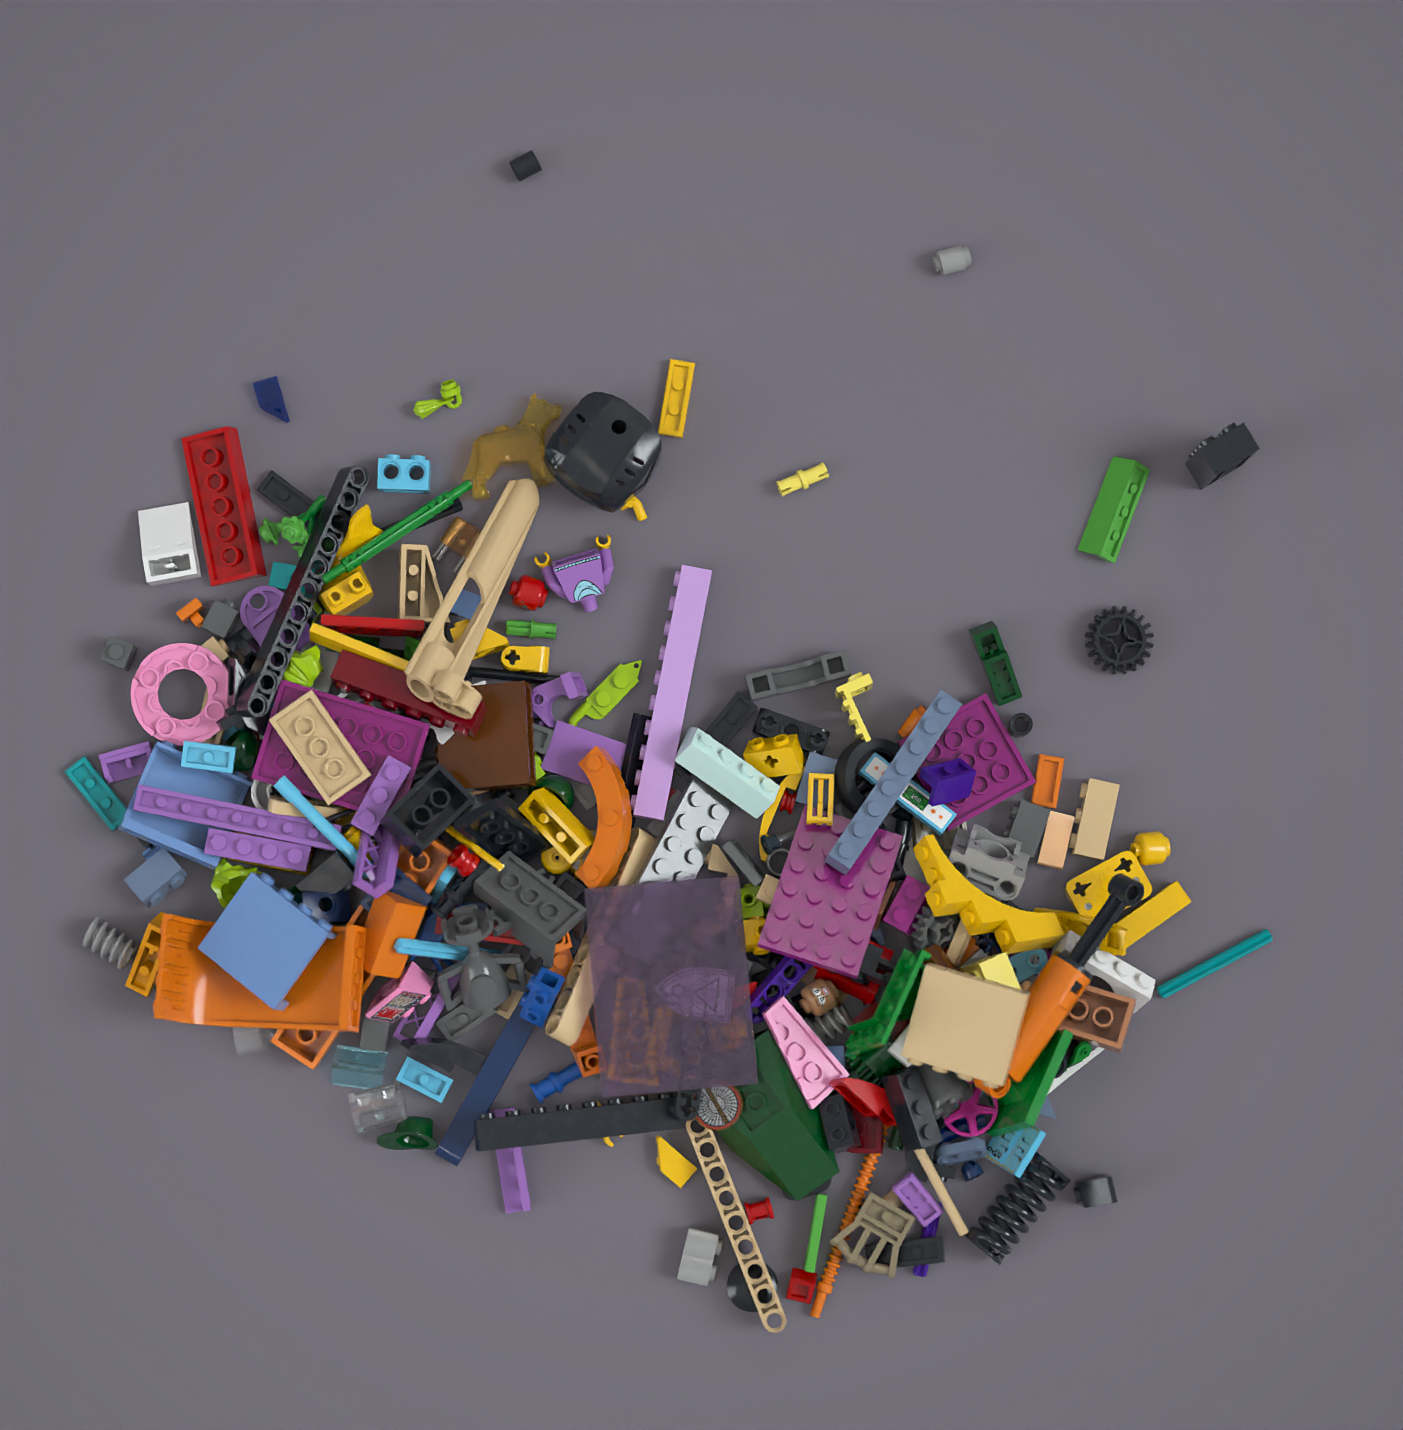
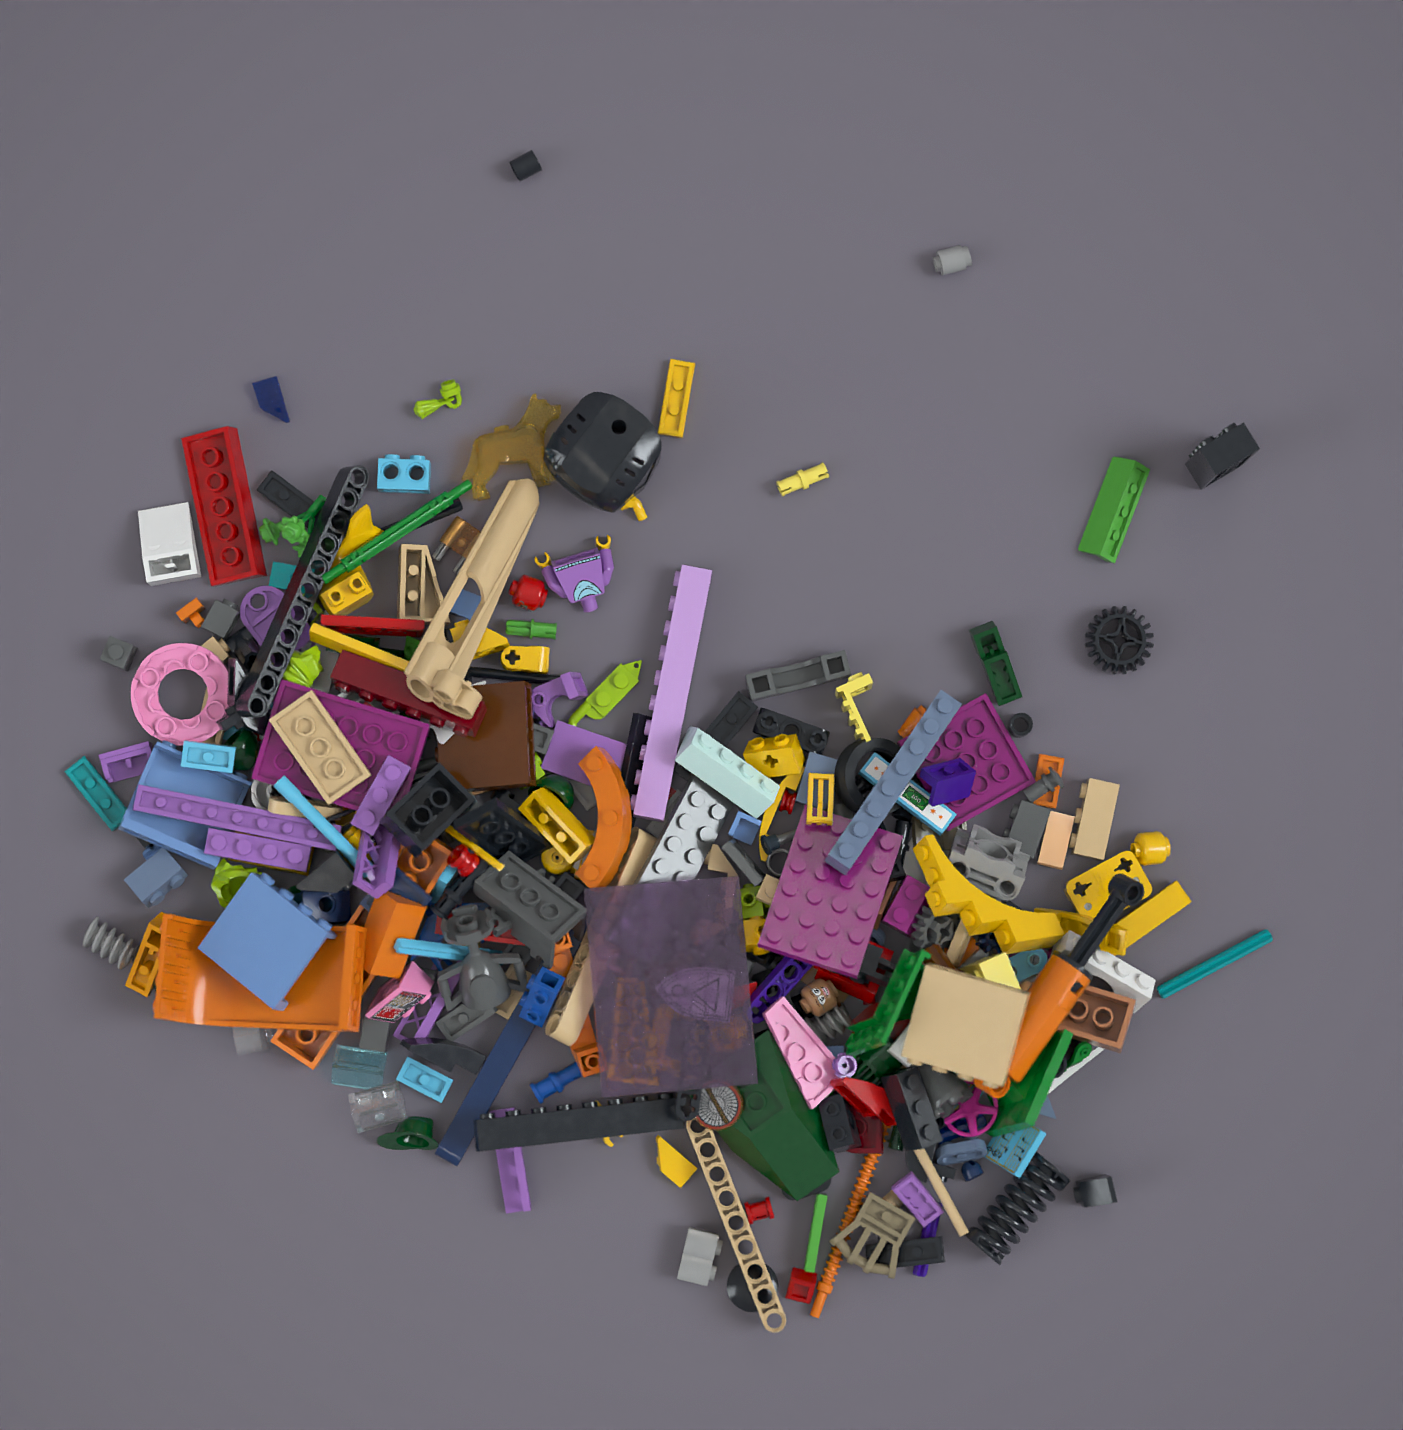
none -> medium blue panel [728,811,762,846]
none -> medium lavender plate [832,1053,857,1078]
none -> dark grey pin [1023,766,1064,803]

